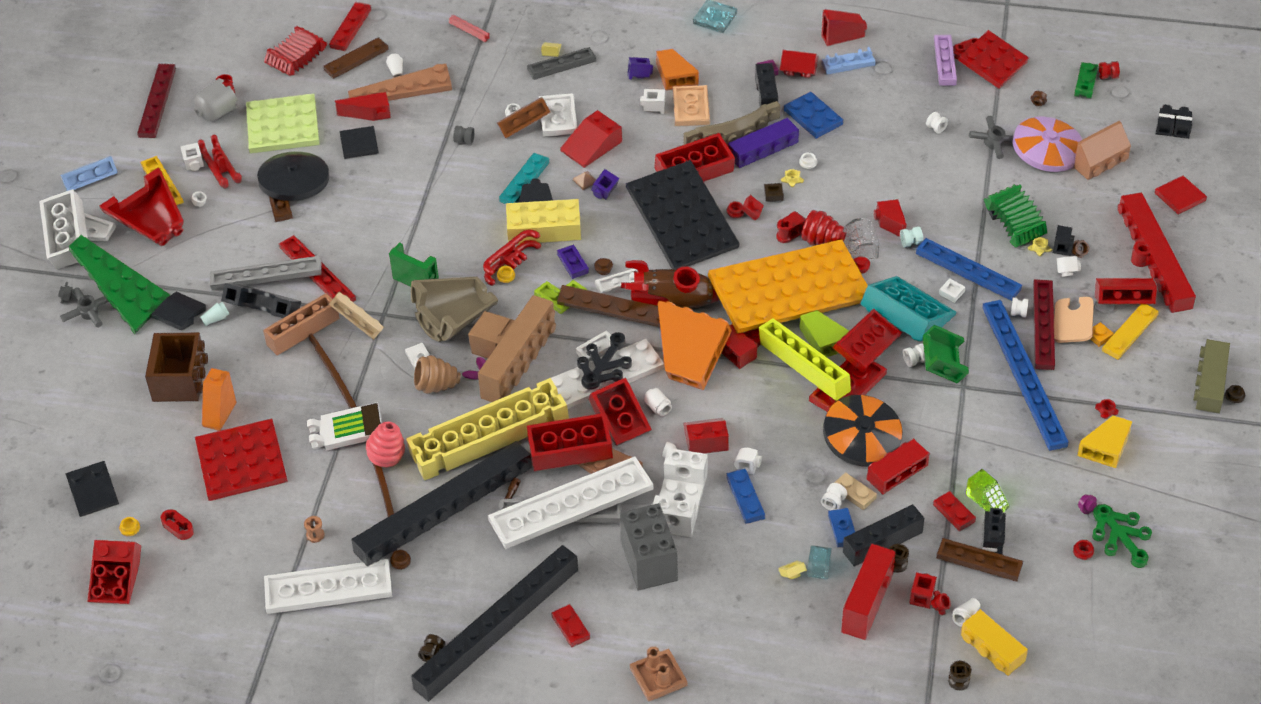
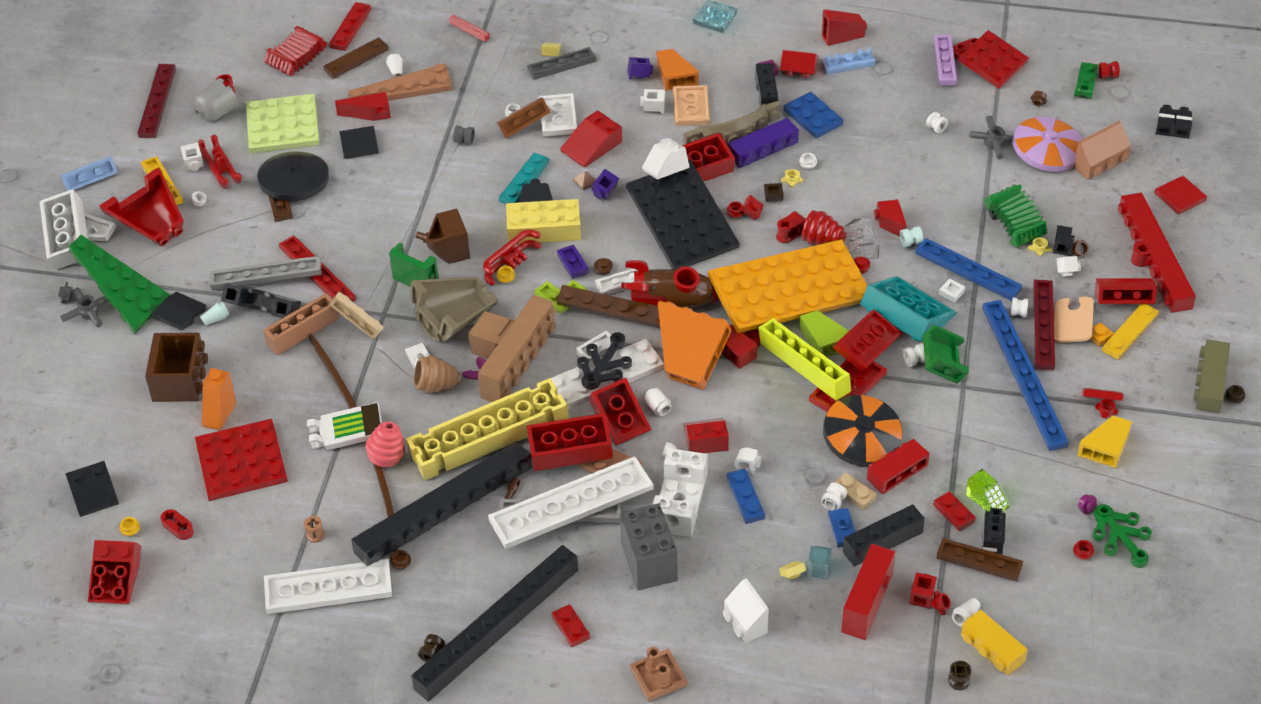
dark brown wheel [889,544,909,573] -> none
none -> reddish brown piece [415,209,471,264]
none -> white slope [642,138,690,179]
none -> white slope [723,578,769,643]
none -> red tile [1082,388,1124,401]

